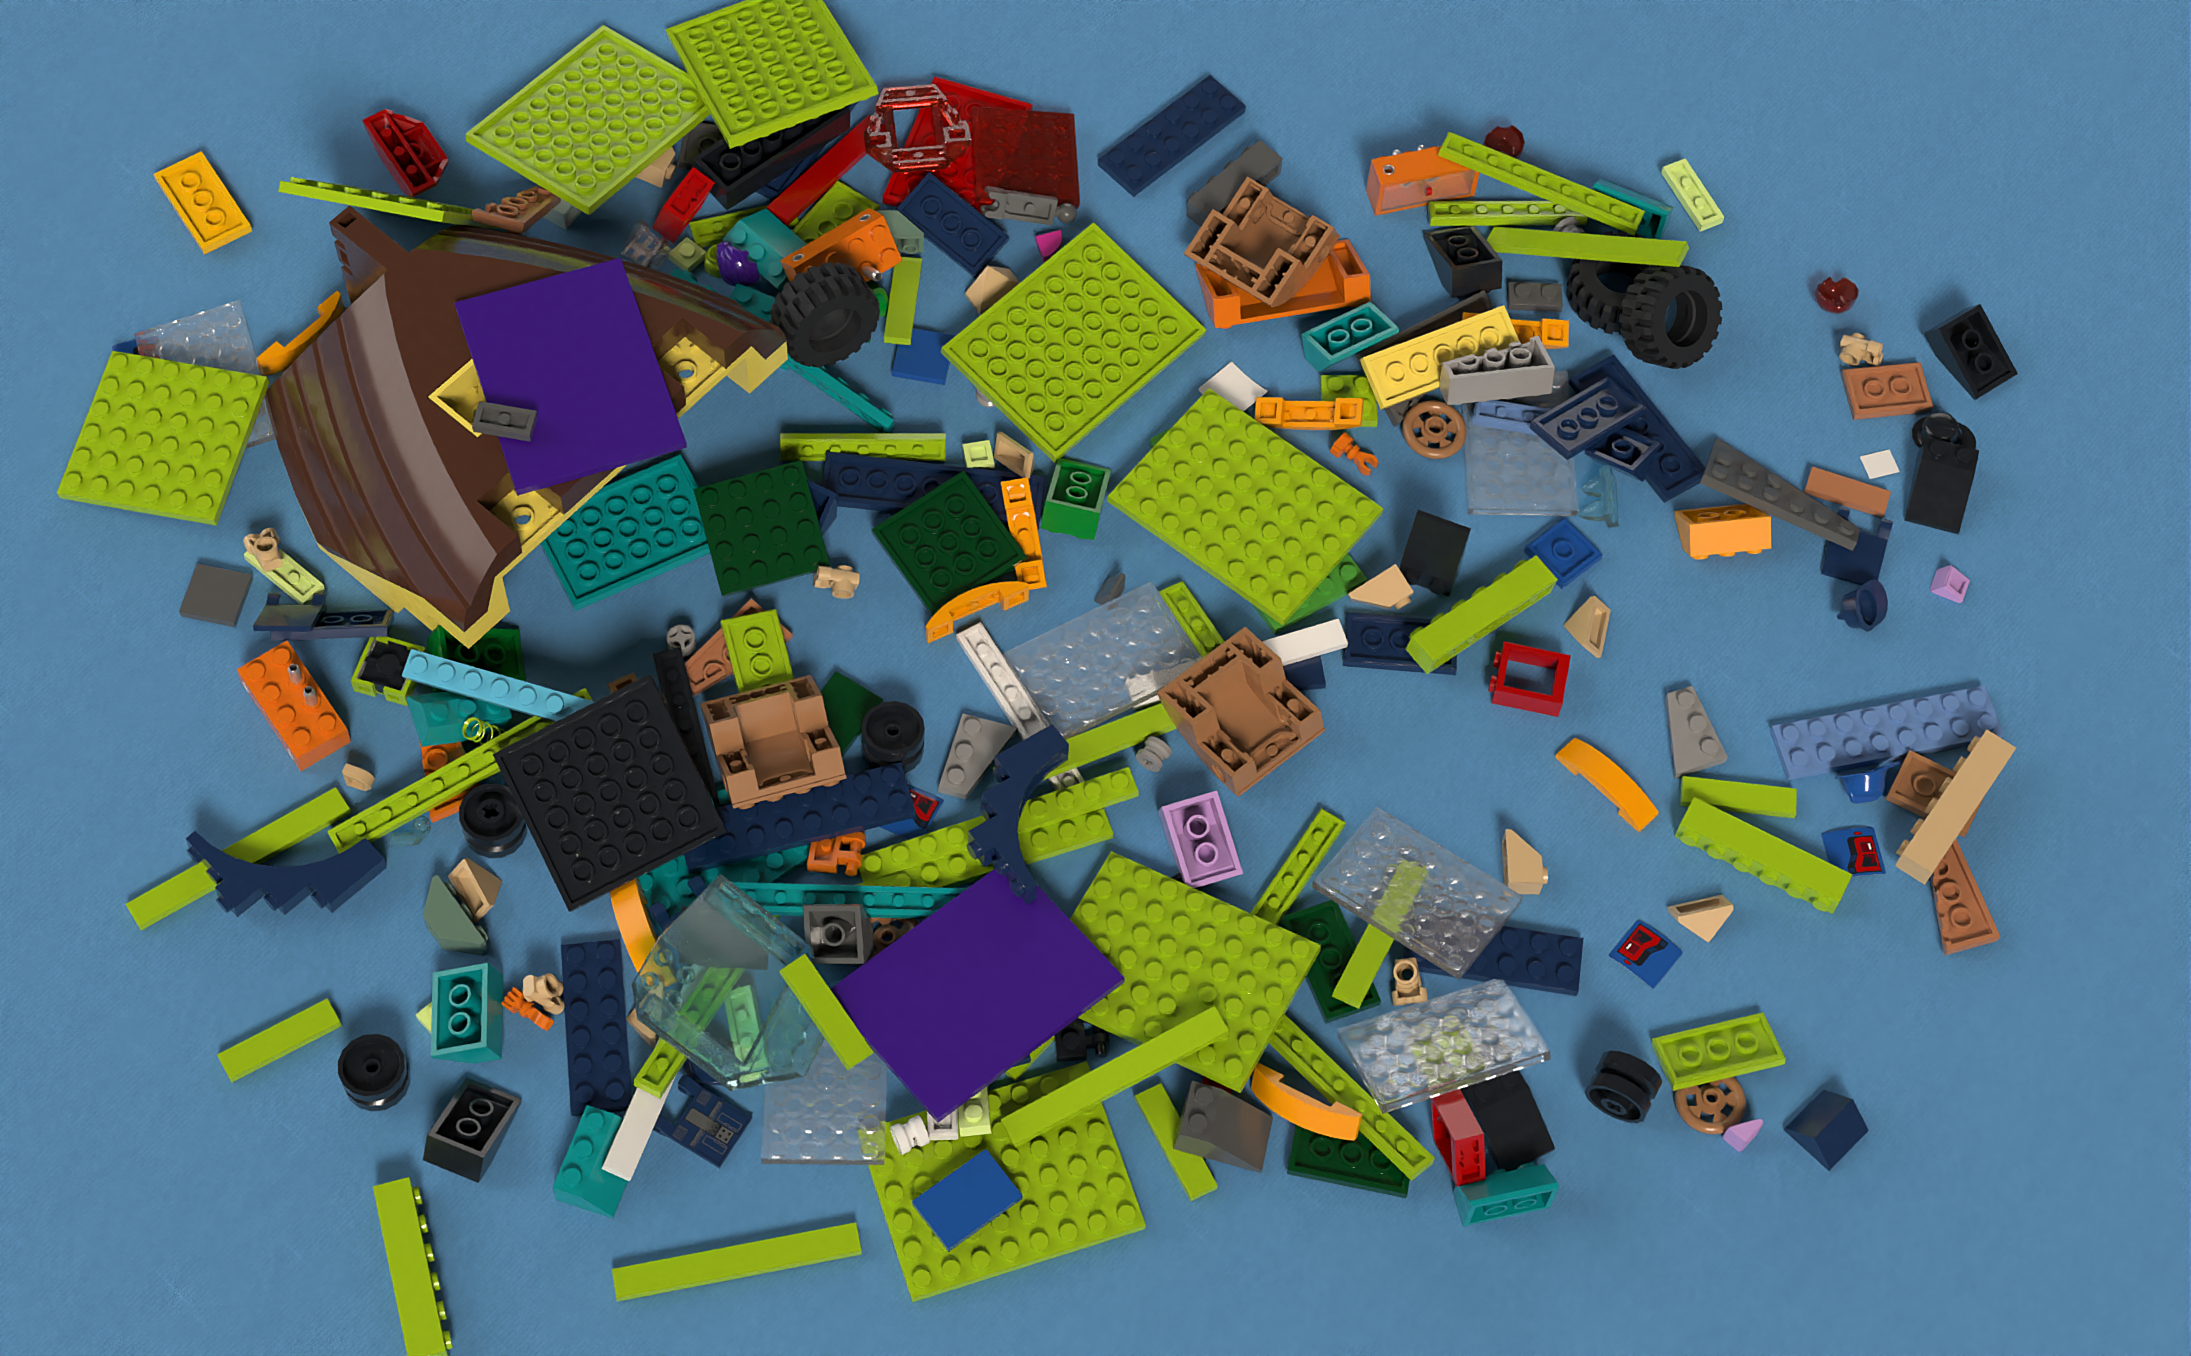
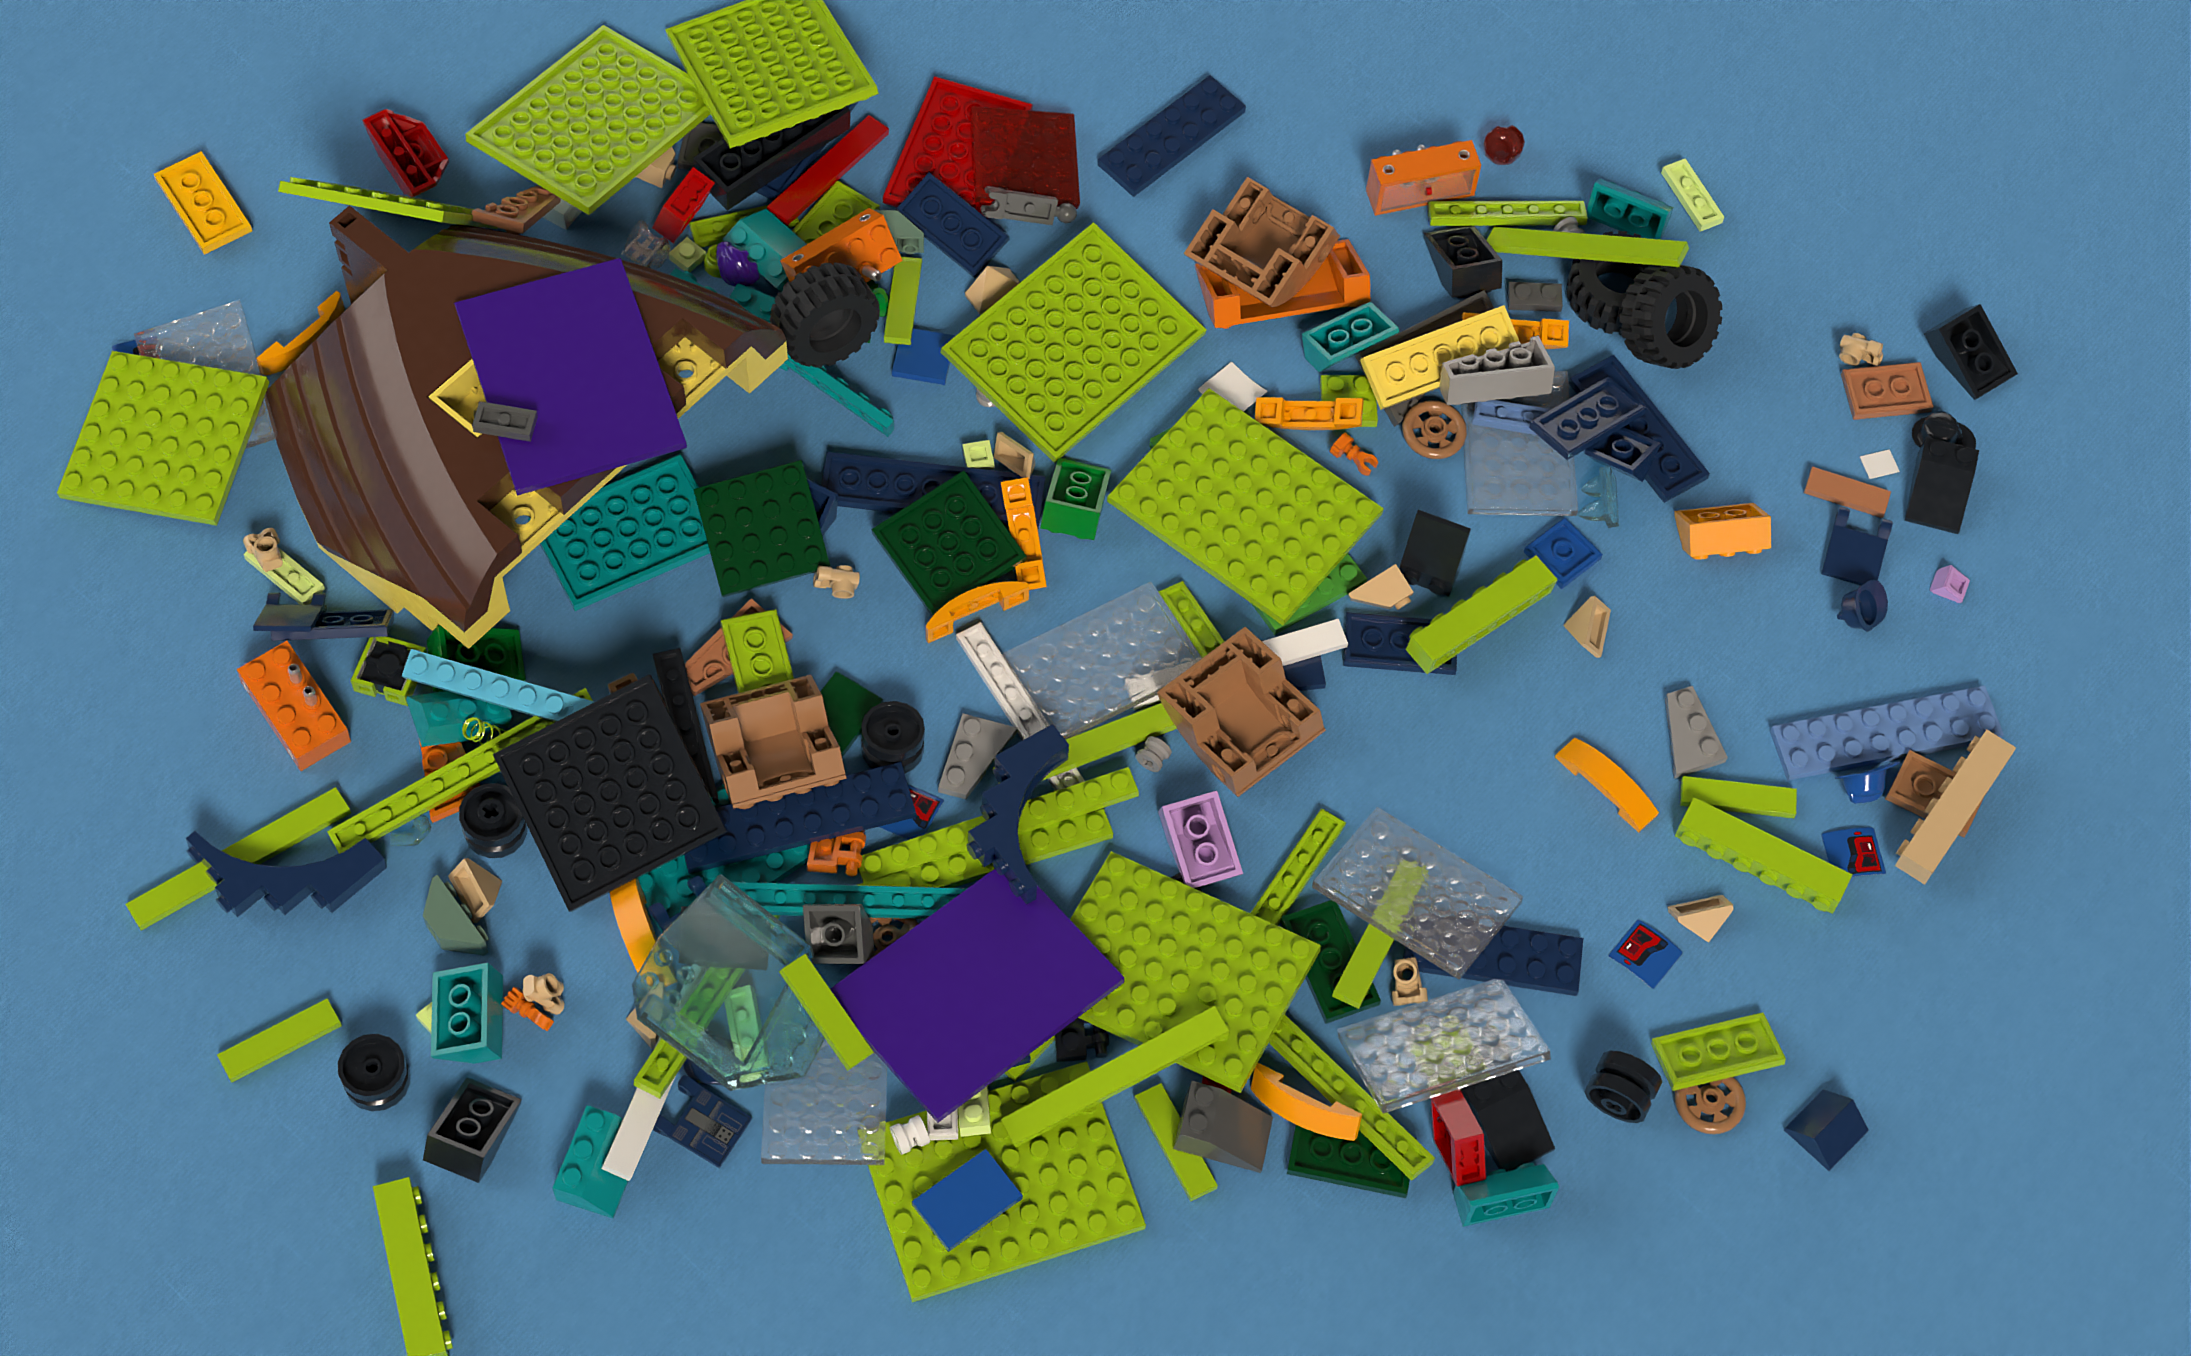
dark grey tile [179,564,253,627] -> none
tan tile [342,763,375,791] -> none
dark blue plate [561,939,632,1116] -> none
lime tile [612,1222,862,1302] -> none
light grey wheel [667,625,696,660] -> none
lime tile [780,433,946,461] -> none
clear red windscreen [863,84,972,173] -> none
dark pink tile [1035,230,1062,262] -> none
dark grey slope [1094,573,1126,610] -> none
dark grey brick [1186,140,1283,227] -> none
lime tile [1438,132,1645,236] -> none
red window [1488,642,1571,717] -> none
tan slope [1502,829,1548,895] -> none
dark grey wing [1700,438,1860,551] -> none
lavender slope [1723,1119,1764,1152] -> none
clear red hair [1814,277,1859,314] -> none
nougat wing [1931,839,2001,956] -> none

